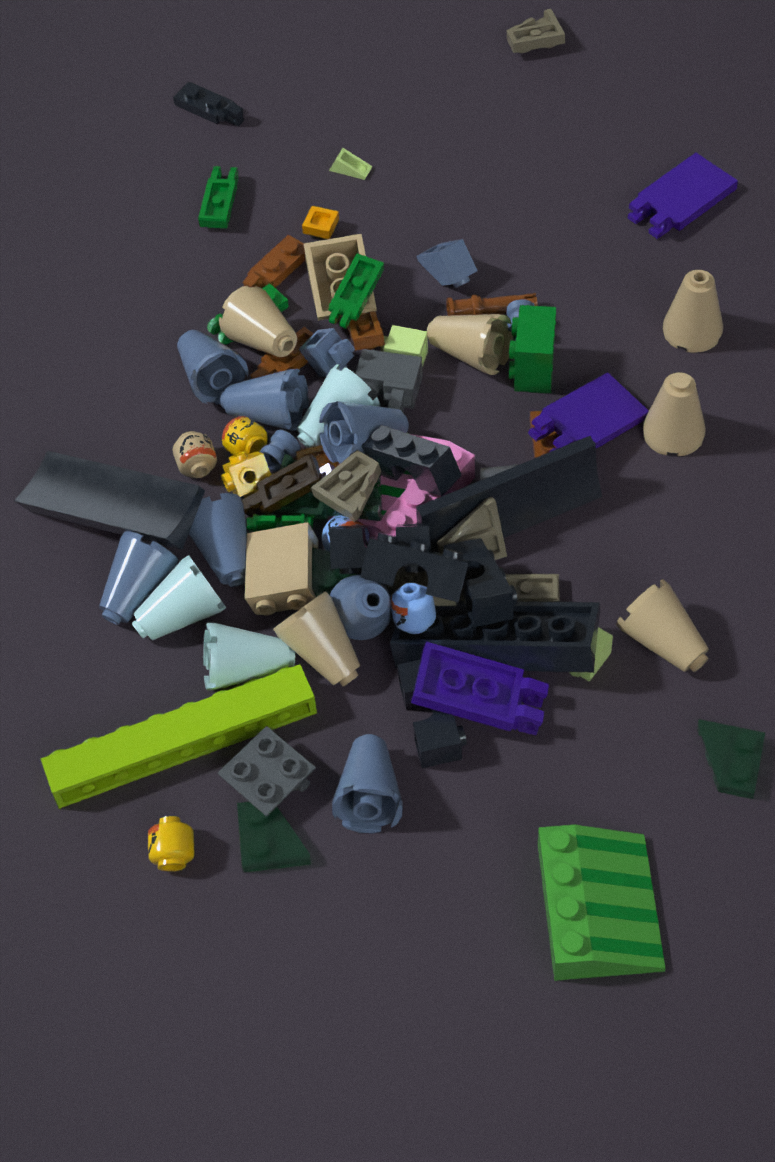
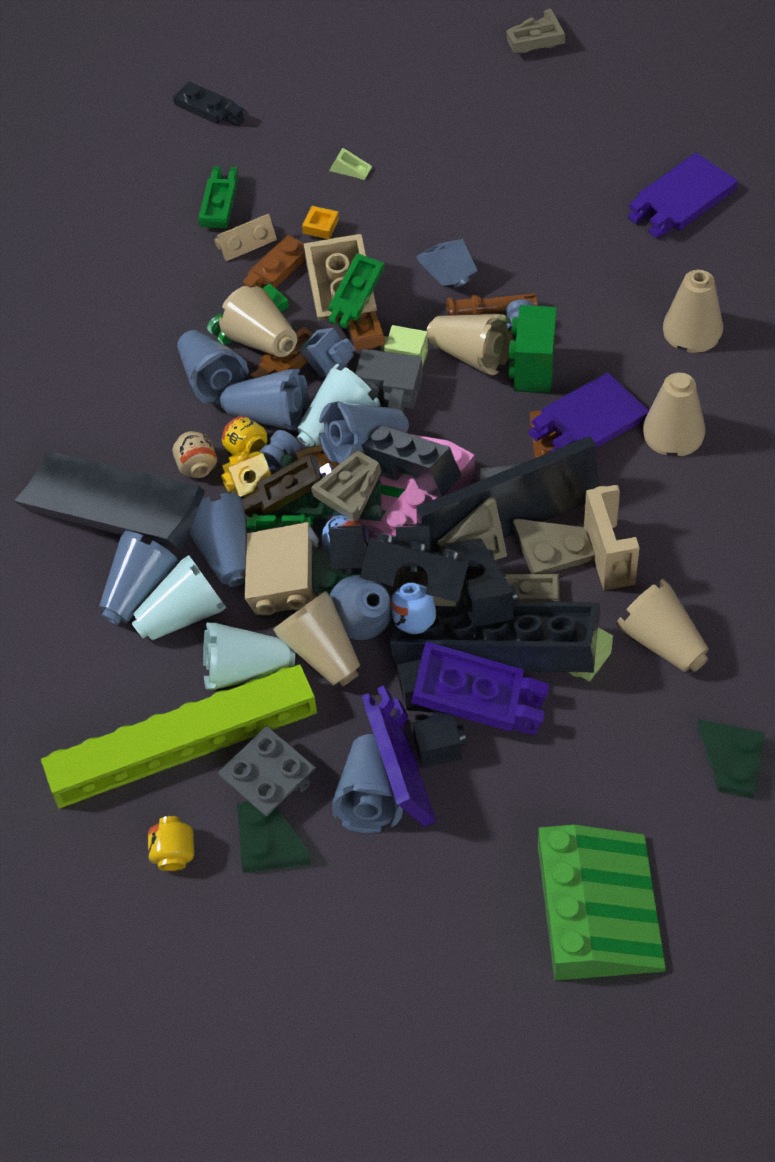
none -> tan hinge [214,214,277,261]
none -> dark purple tile [362,685,437,827]
none -> dark tan wing [512,519,595,574]
none -> tan panel [584,485,640,591]

